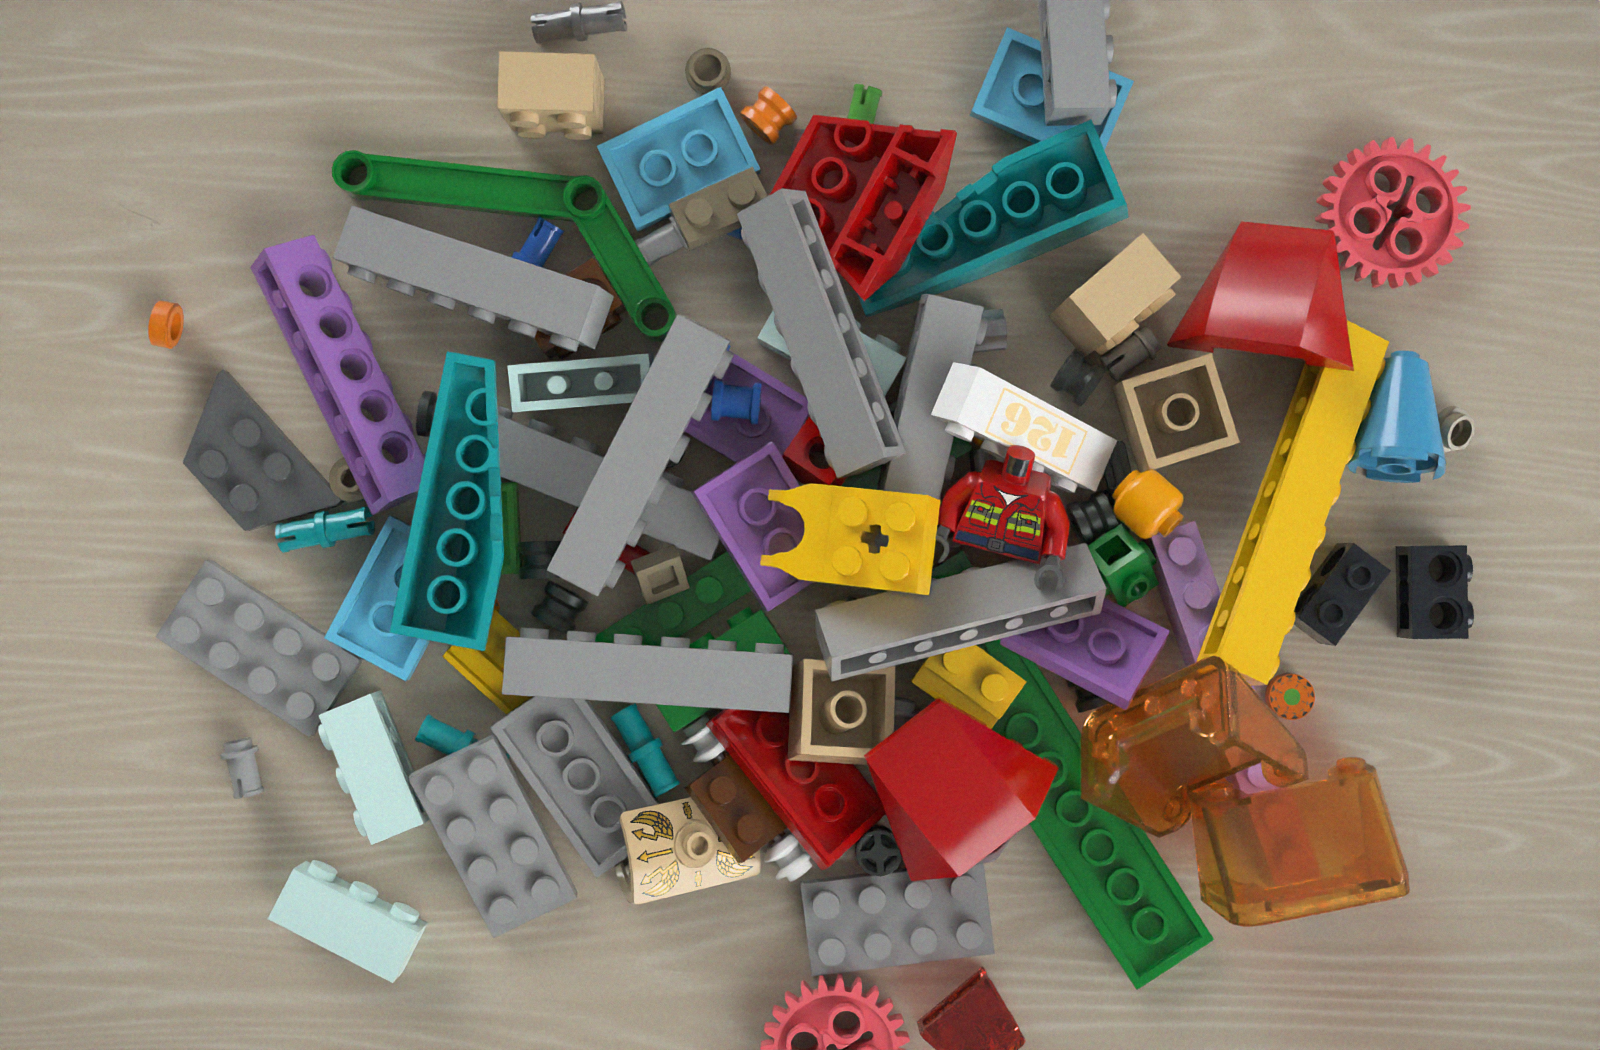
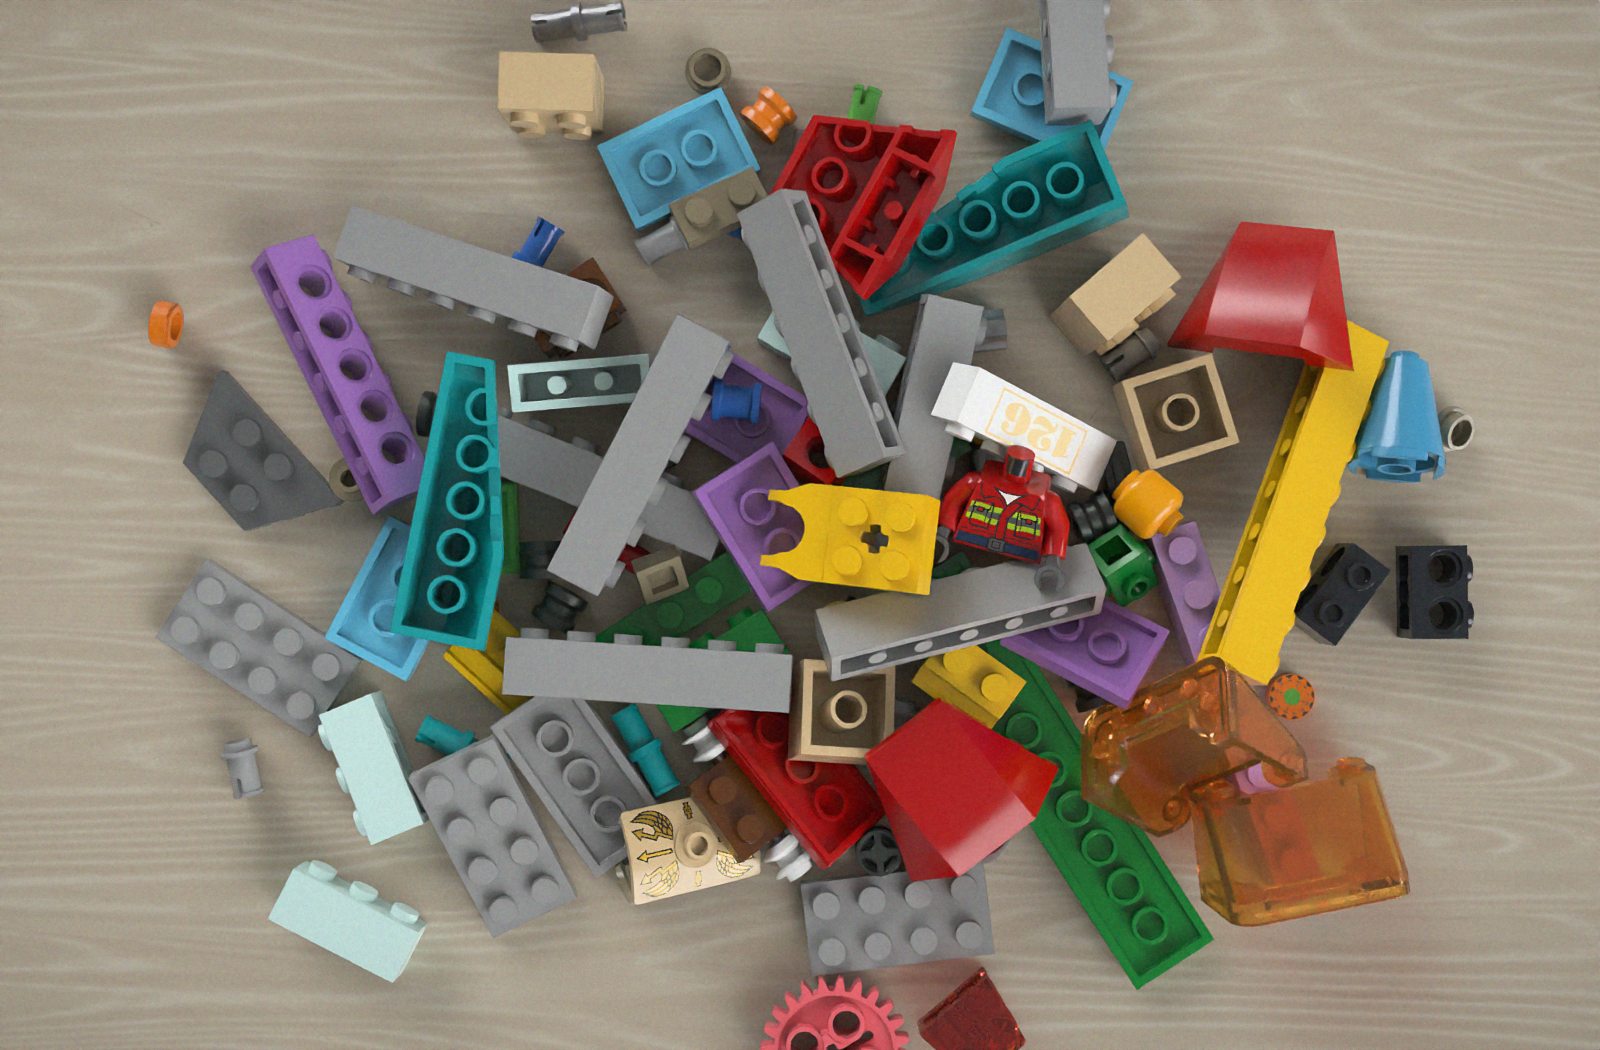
teal pin [275,506,375,553] -> none
green piece [332,150,677,342] -> none
pearl dark grey wheel [1050,348,1106,407] -> none
coral gear [1315,137,1471,289] -> none

